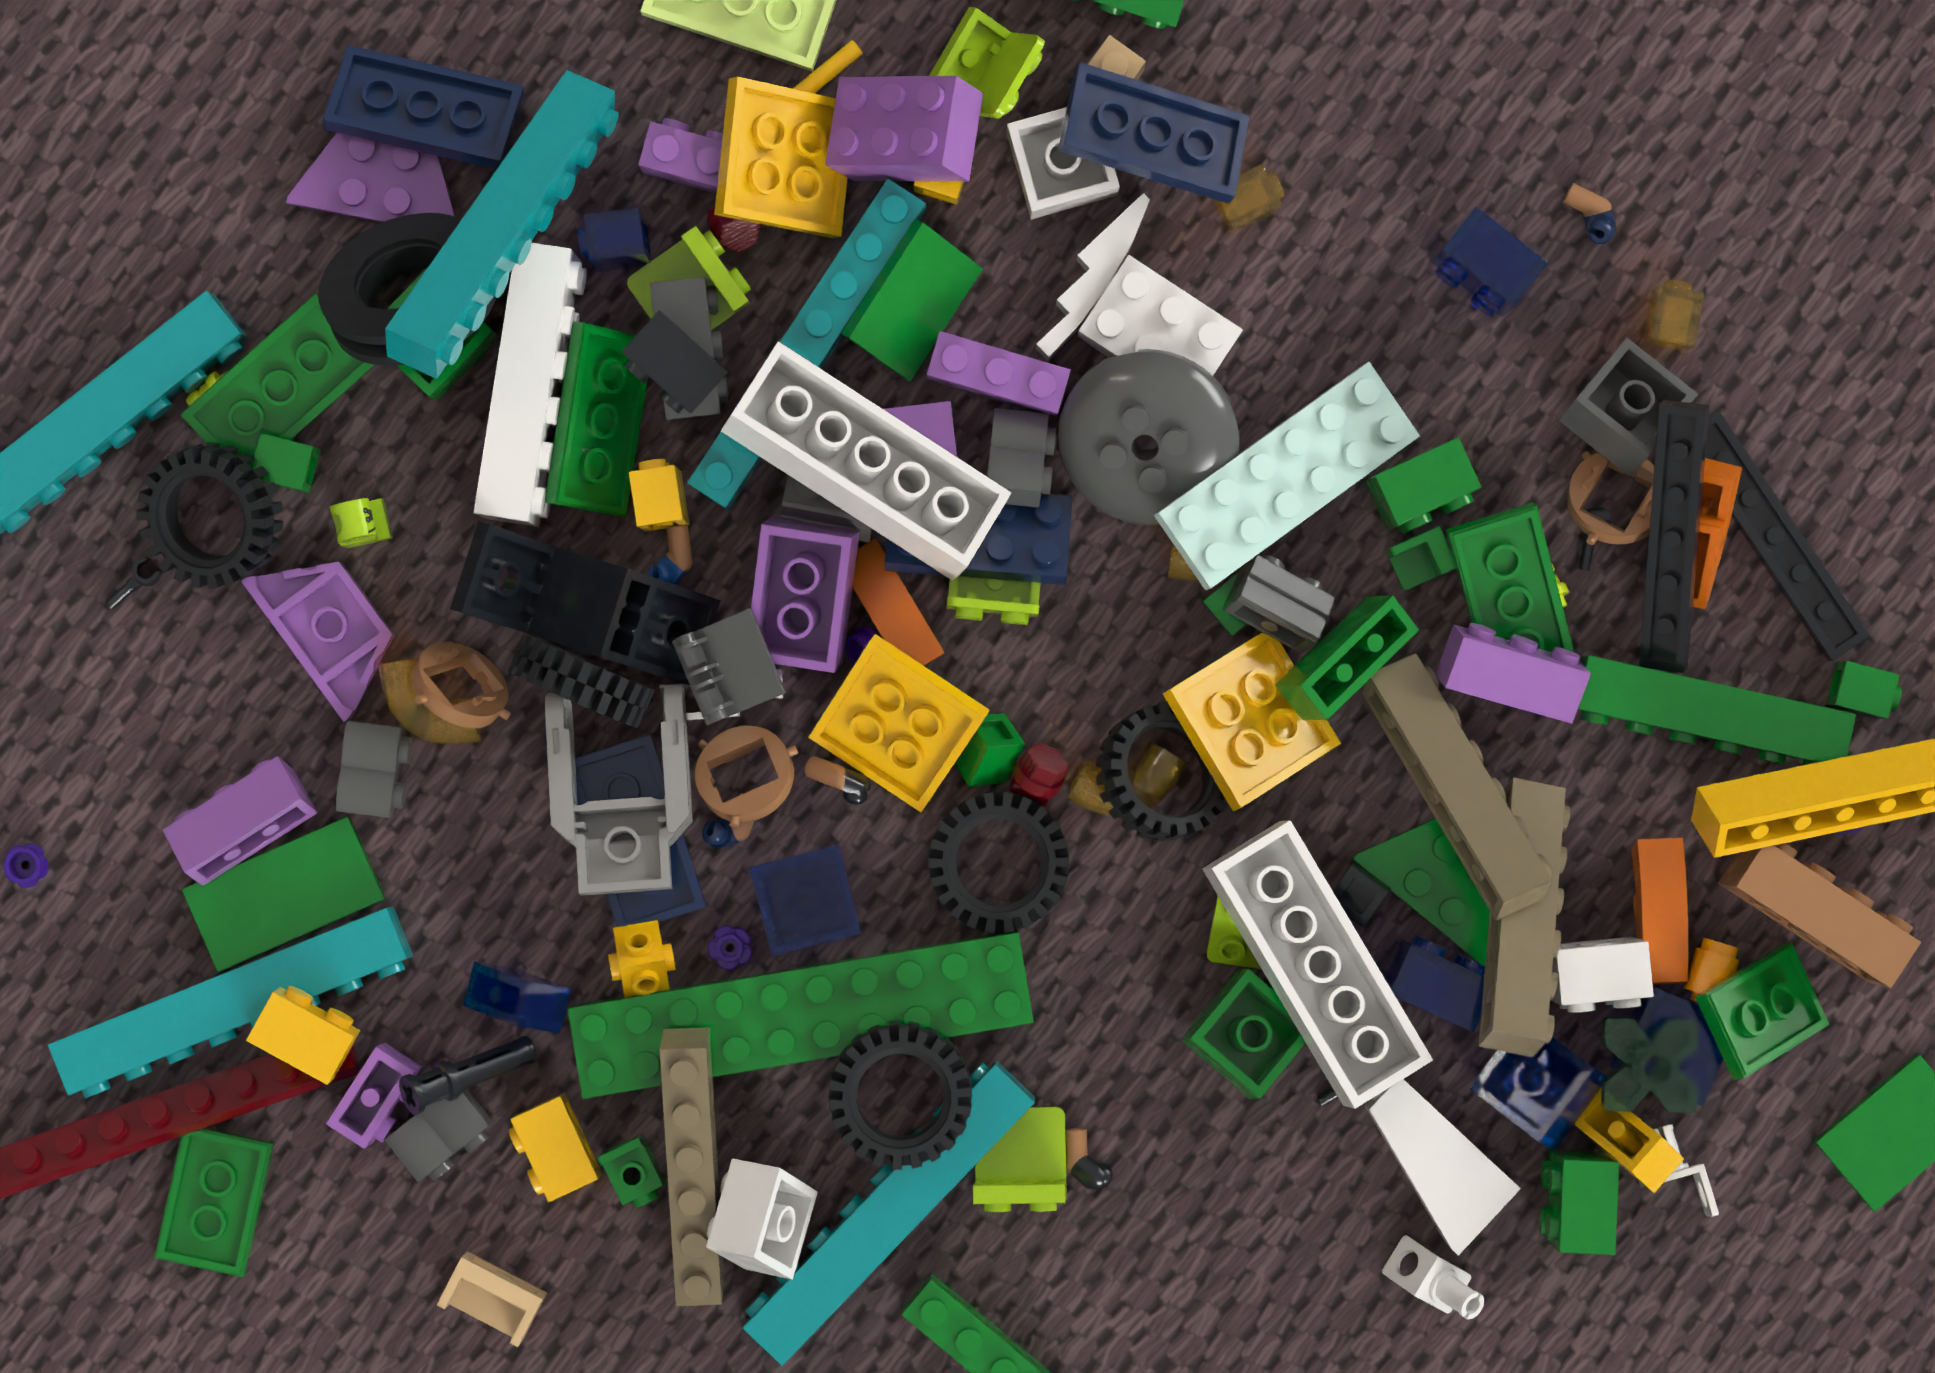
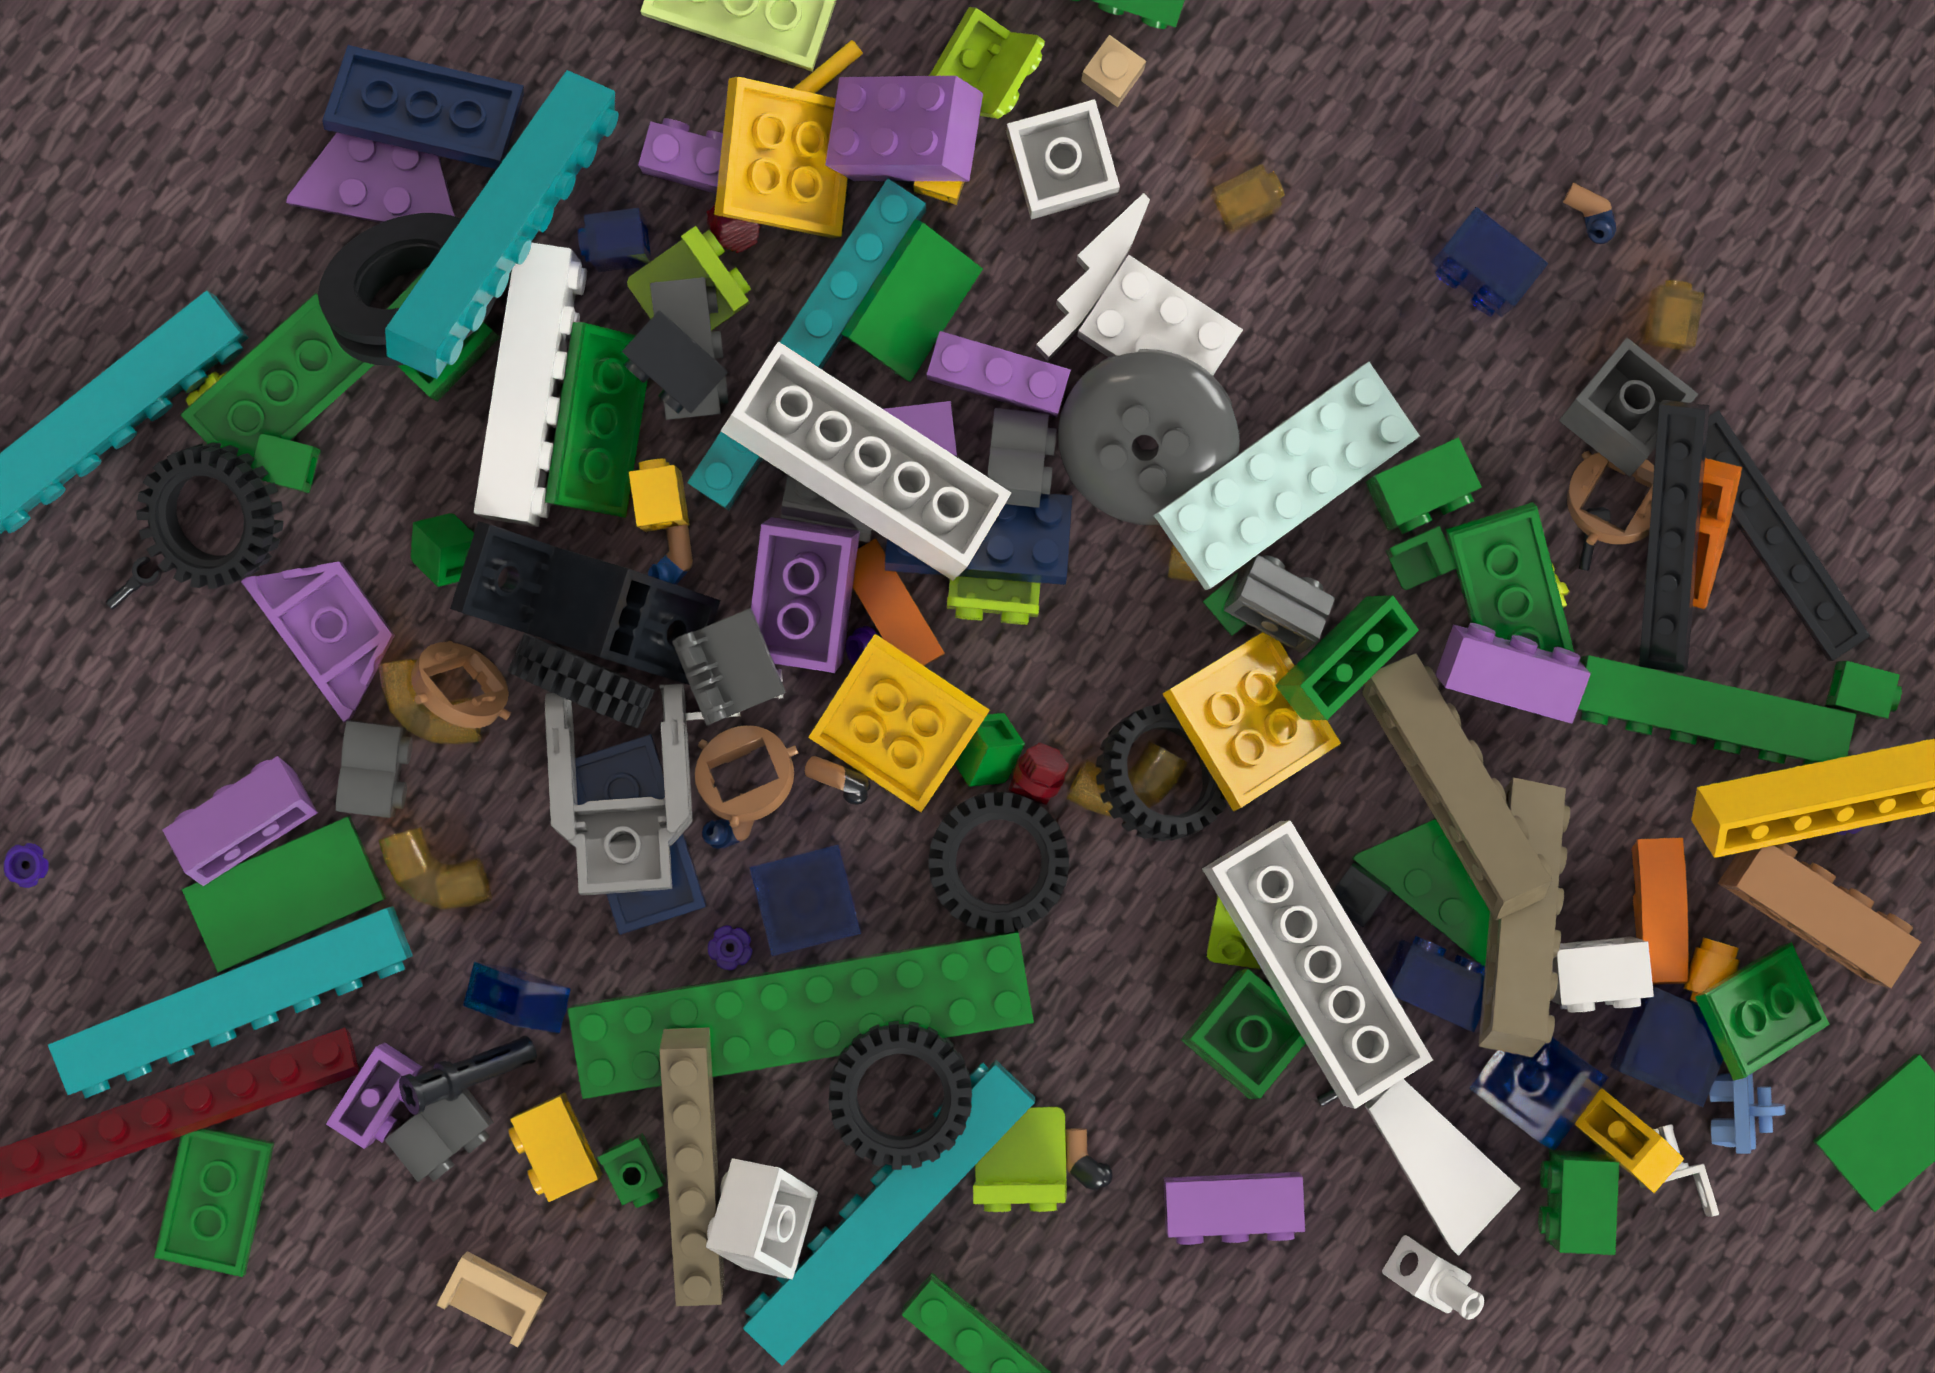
yellow brick [246,986,361,1085] -> none
lime leg [329,498,393,548] -> none
yellow brick [608,920,676,998] -> none
dark blue plate [1058,62,1250,204] -> none
clear green plant [1601,1017,1698,1113] -> none
none -> clear yellow cylinder [378,827,492,909]
none -> green panel [411,513,474,587]
none -> medium lavender brick [1163,1172,1305,1245]
none -> medium blue hips [1709,1073,1786,1154]

